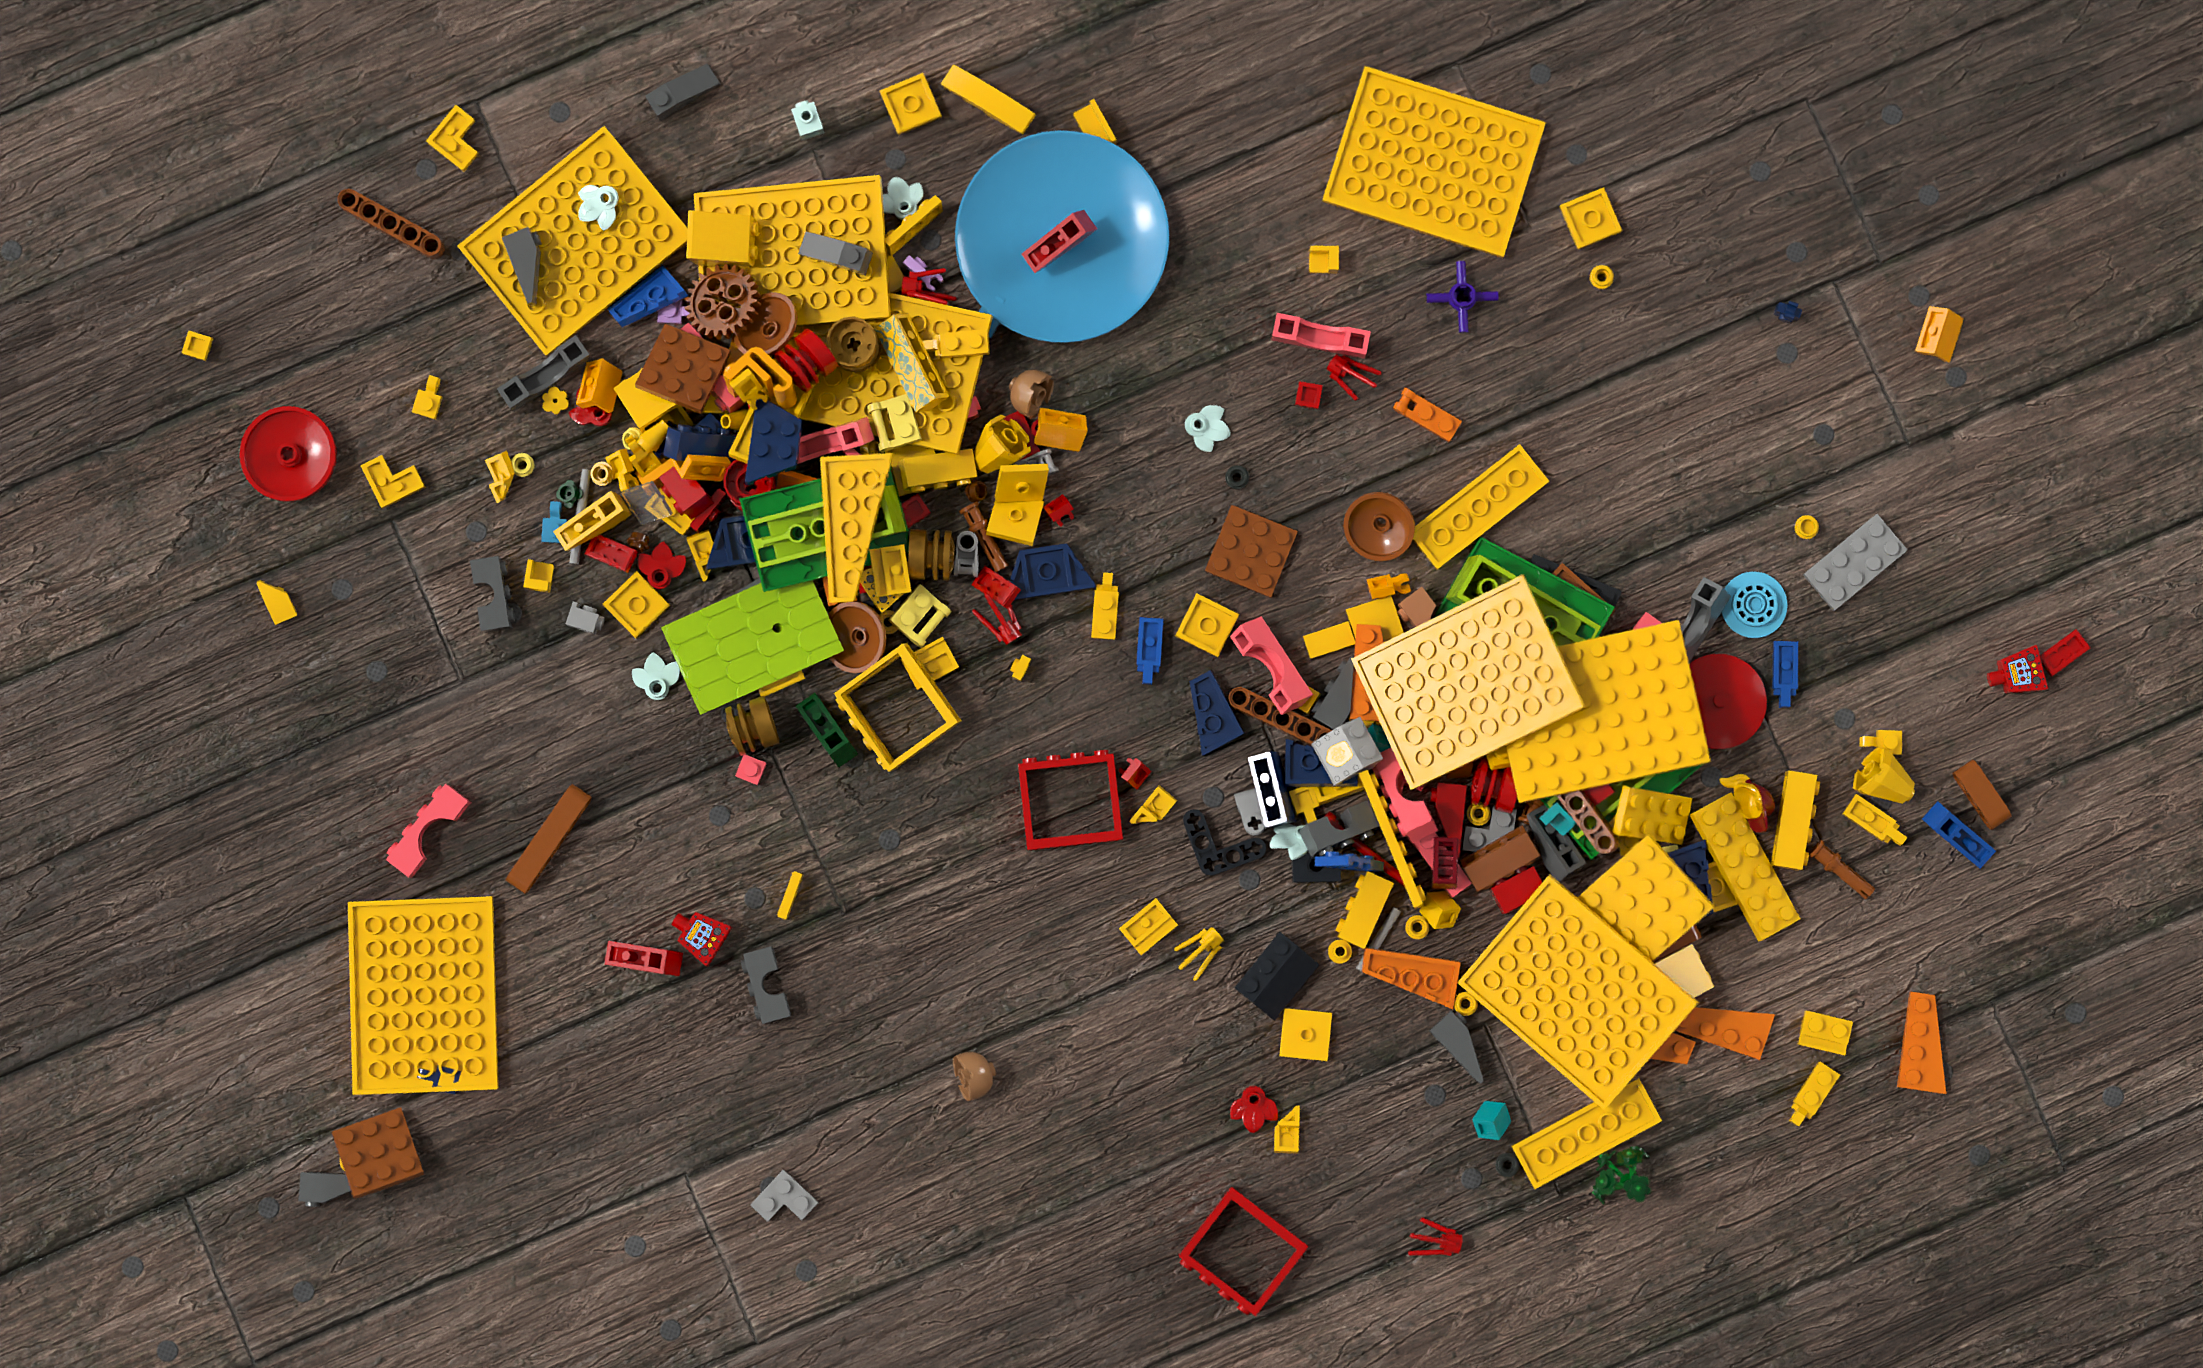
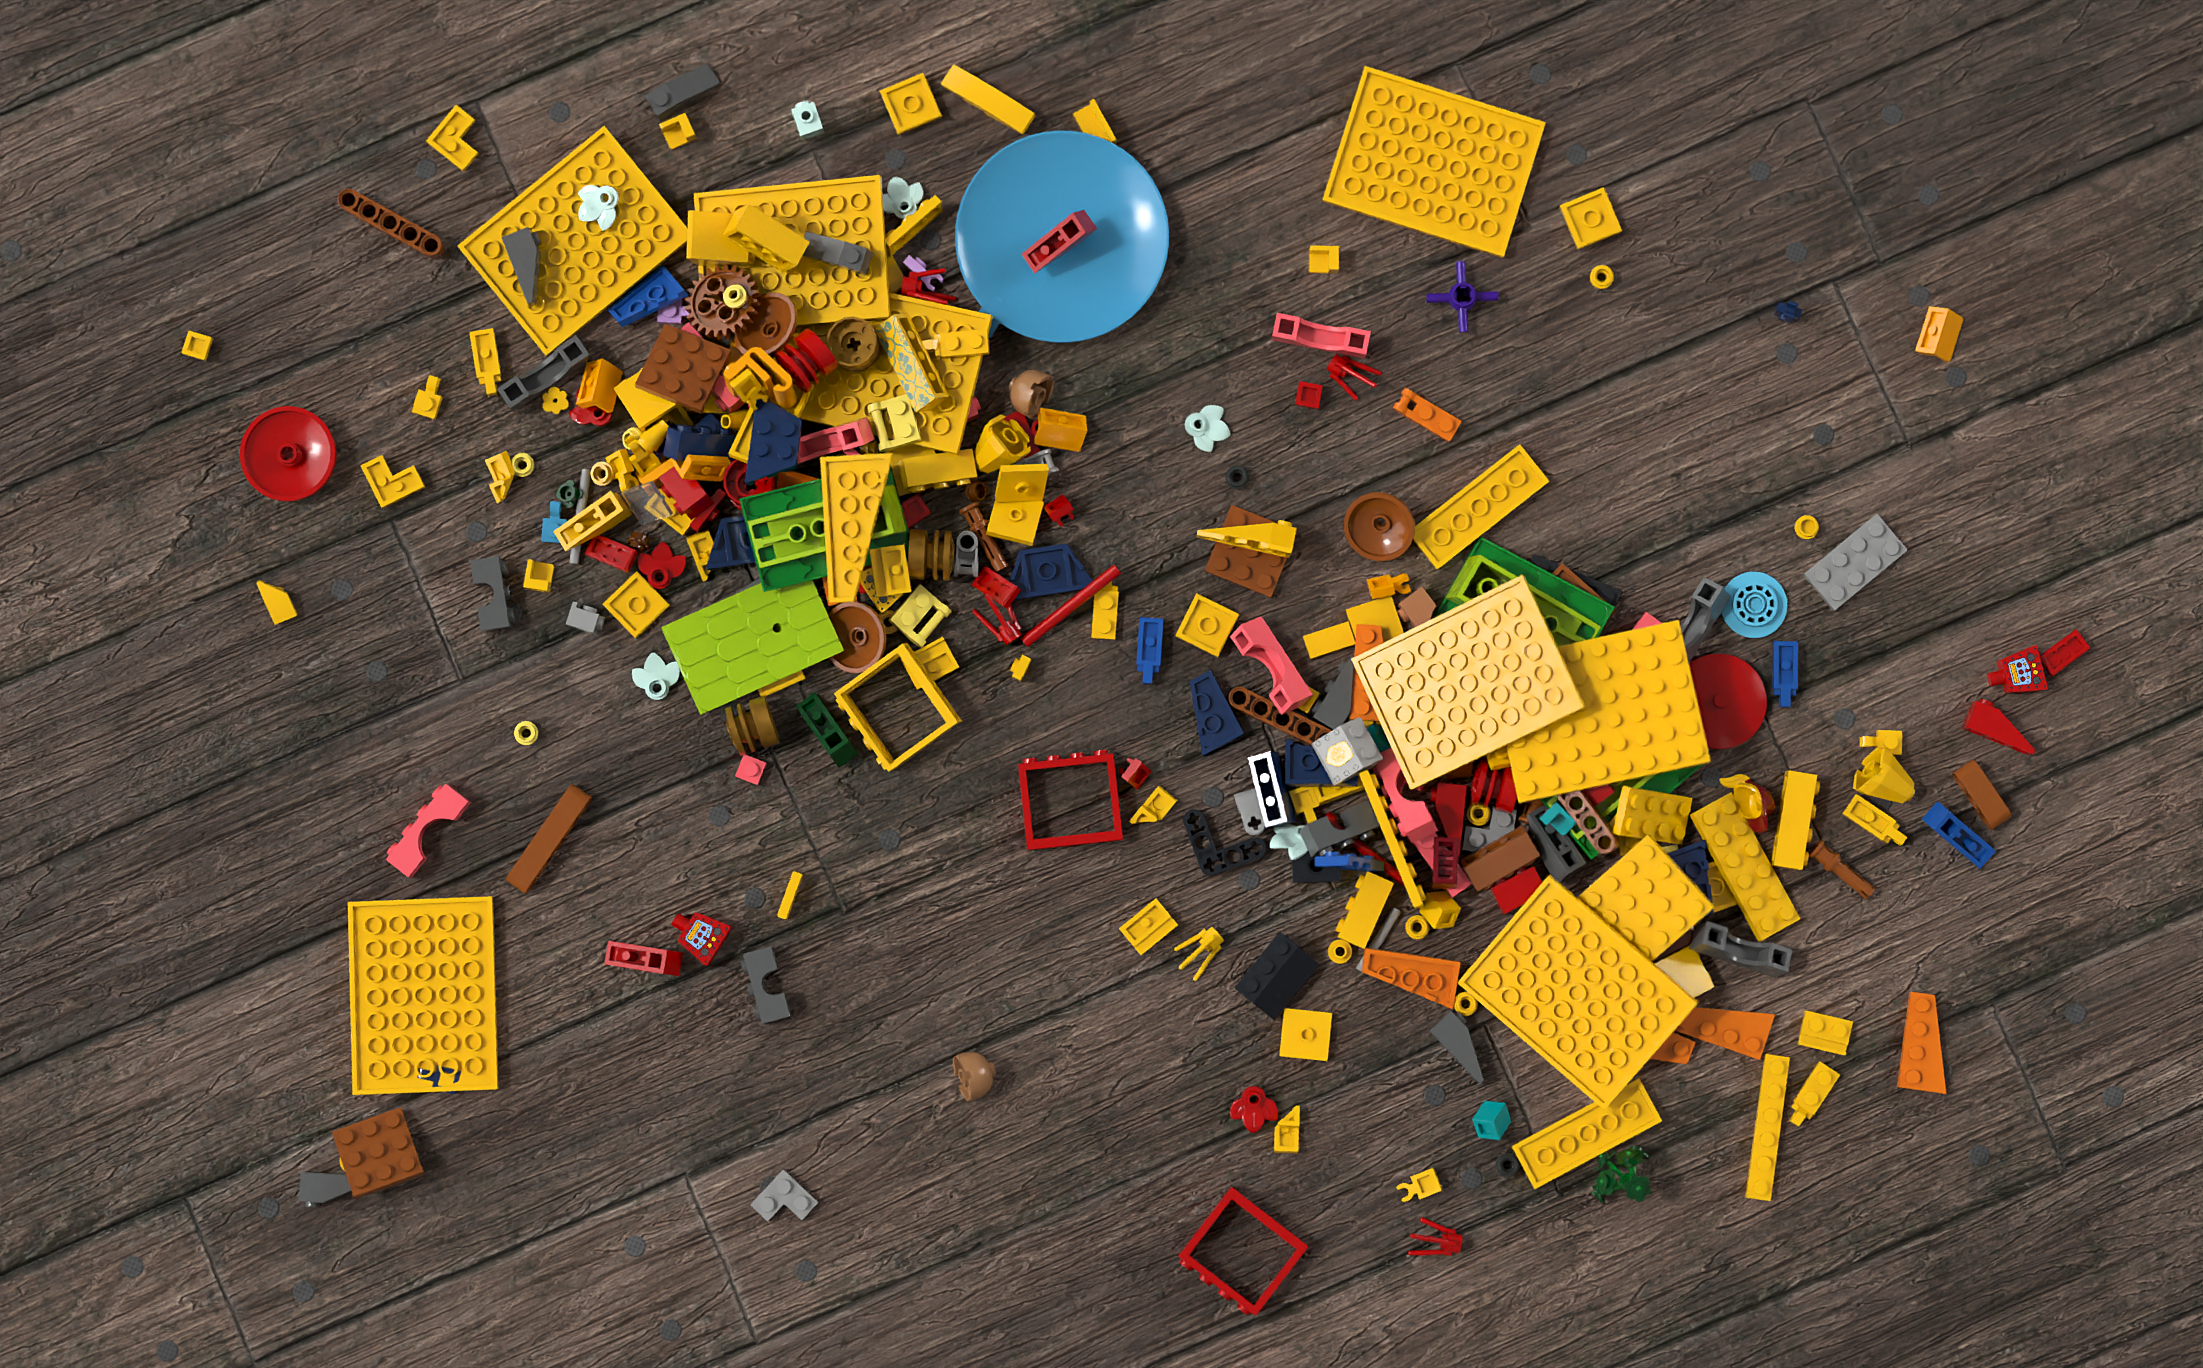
none -> yellow hinge [469,328,502,396]
none -> light yellow plate [514,721,538,745]
none -> yellow panel [659,113,697,150]
none -> yellow brick [722,204,810,273]
none -> light yellow plate [723,285,747,308]
none -> red piece [1021,564,1121,647]
none -> yellow wedge [1196,520,1297,558]
none -> yellow plate [1397,1168,1443,1202]
none -> dark grey arch [1690,921,1792,978]
none -> yellow plate [1745,1054,1790,1201]
none -> red slope [1962,699,2035,756]

